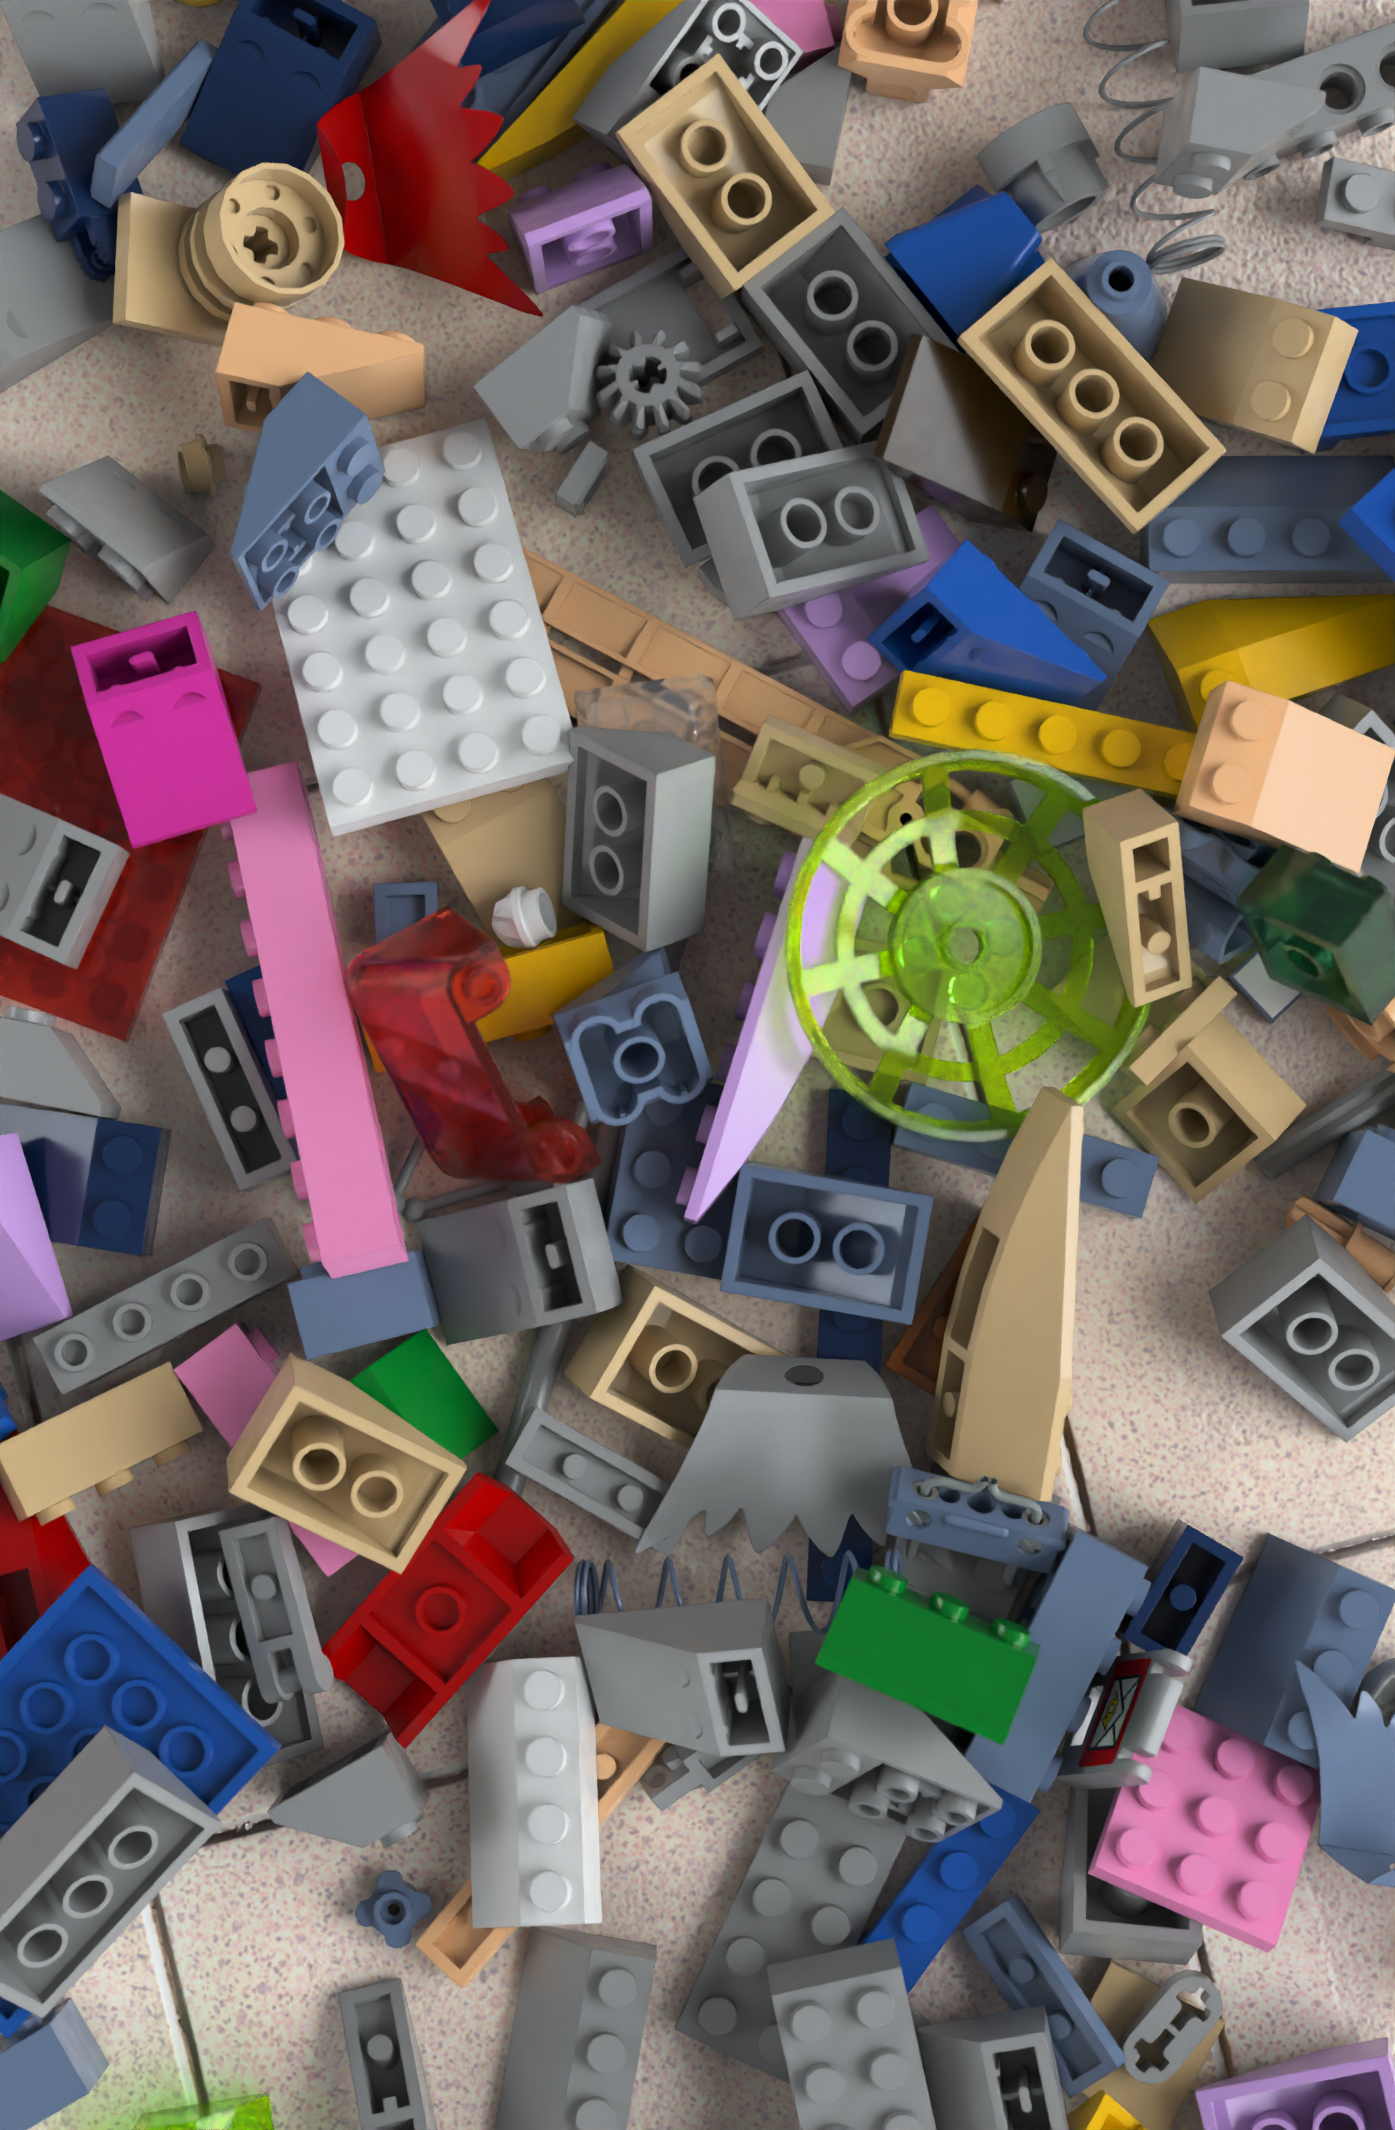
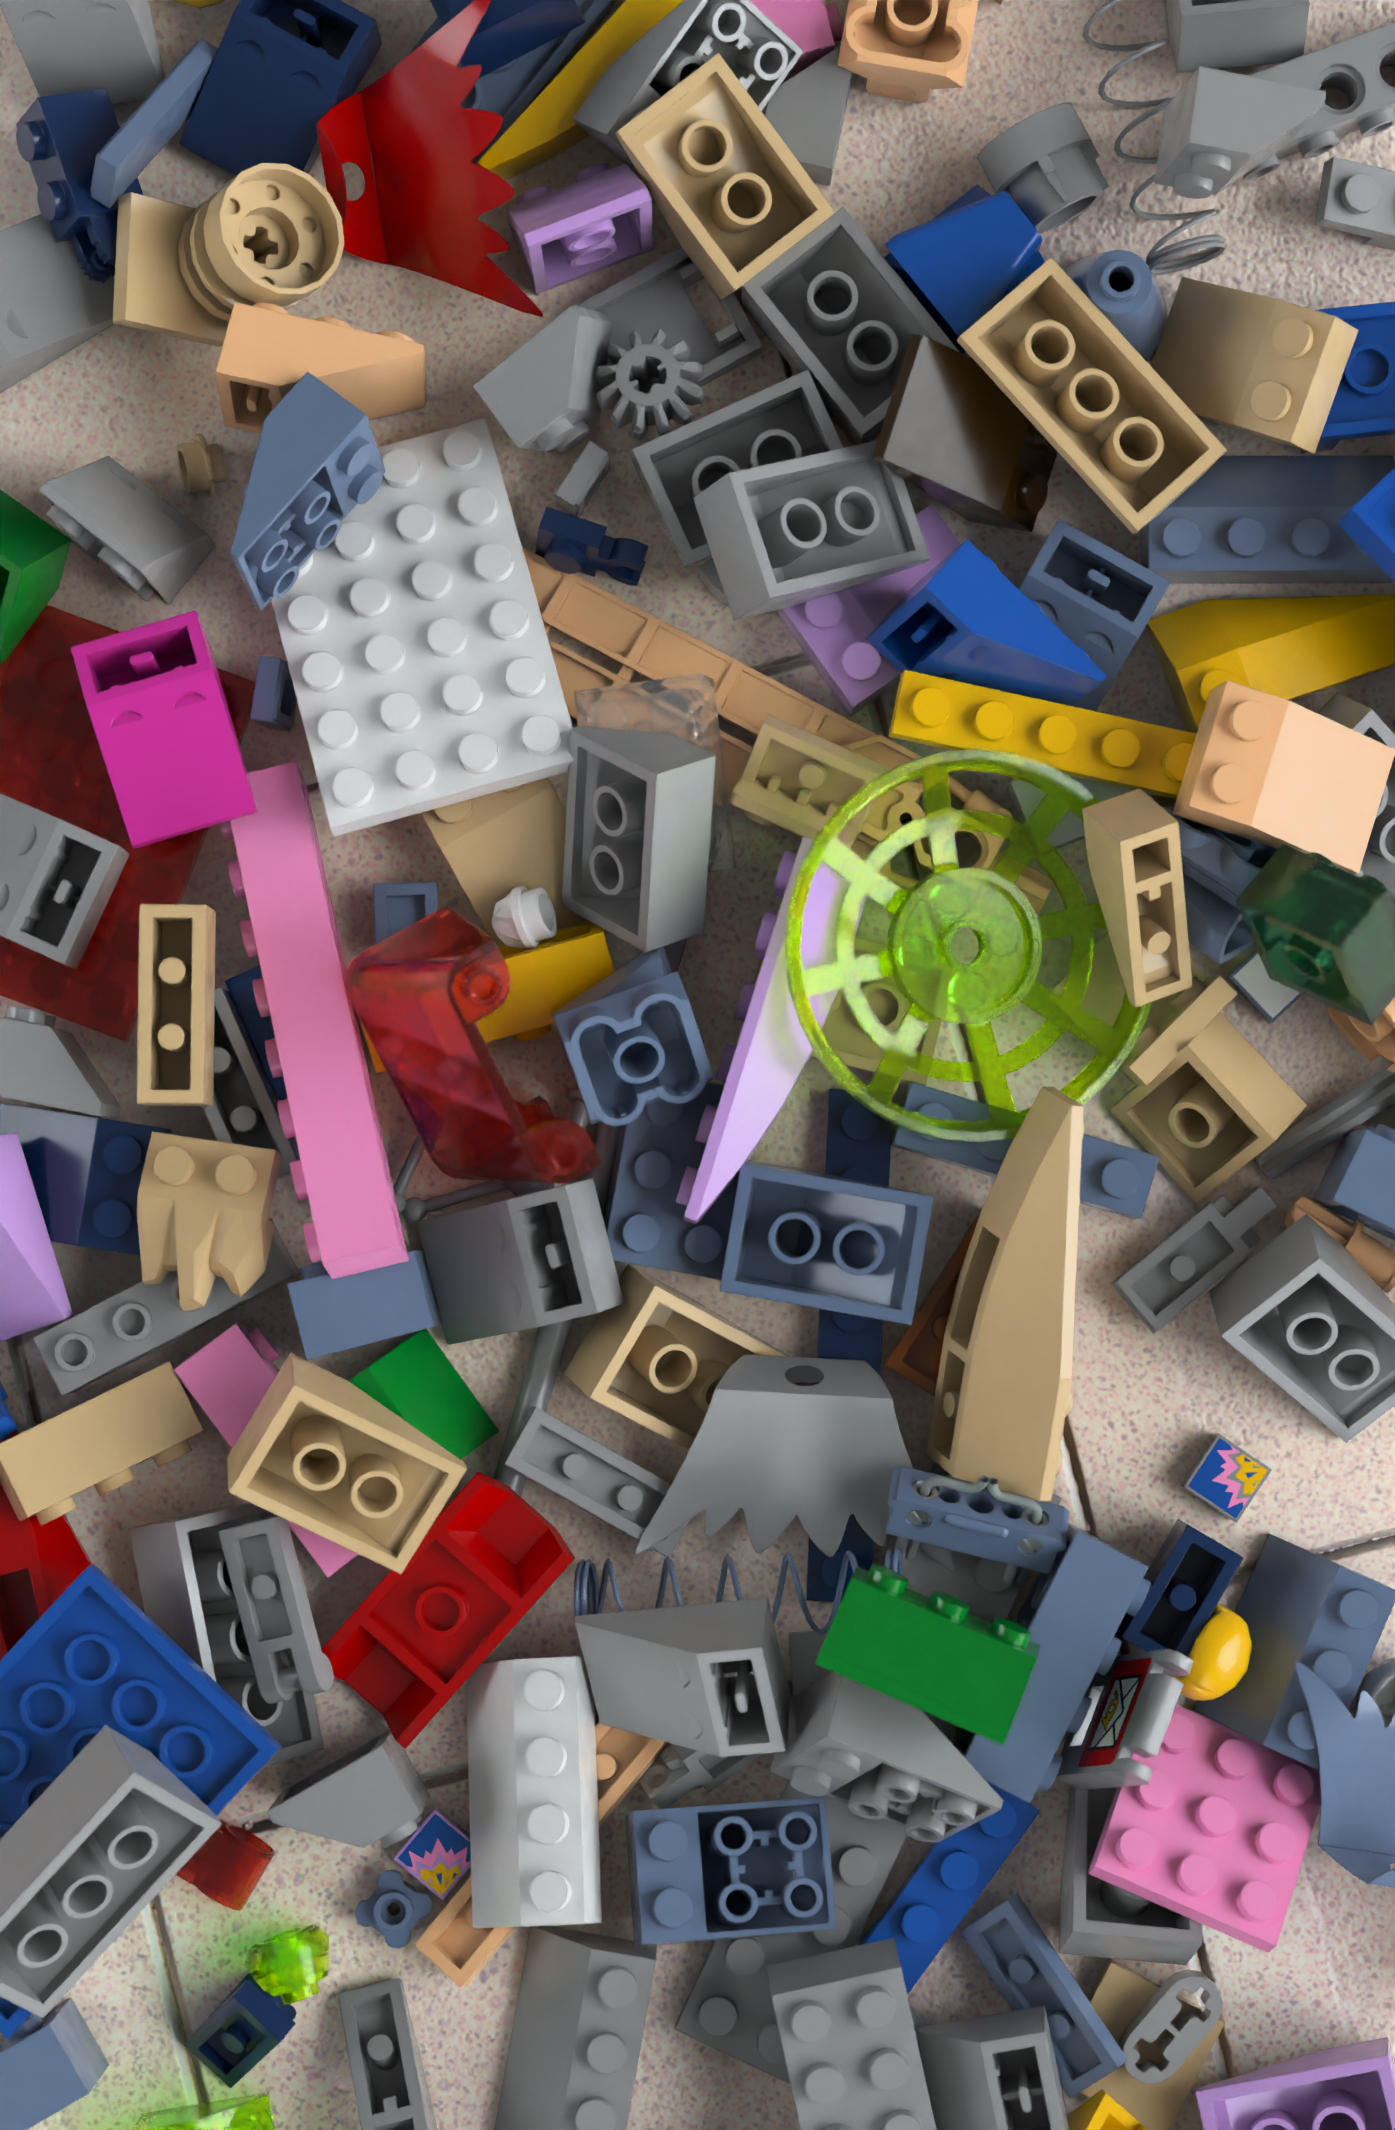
none -> tan brick [137,904,216,1106]
none -> tan plate [137,1132,282,1312]
none -> clear red piece [175,1818,275,1911]
none -> dark blue slope [184,1972,297,2089]
none -> clear neon green cone [244,1924,330,2005]
none -> sand blue tile [250,656,297,731]
none -> tile [393,1806,471,1900]
none -> dark blue plate [535,506,649,586]
none -> sand blue slope [625,1797,837,1947]
none -> light grey hinge [1111,1186,1277,1334]
none -> yellow hair [1172,1604,1252,1701]
none -> tile [1181,1433,1272,1523]

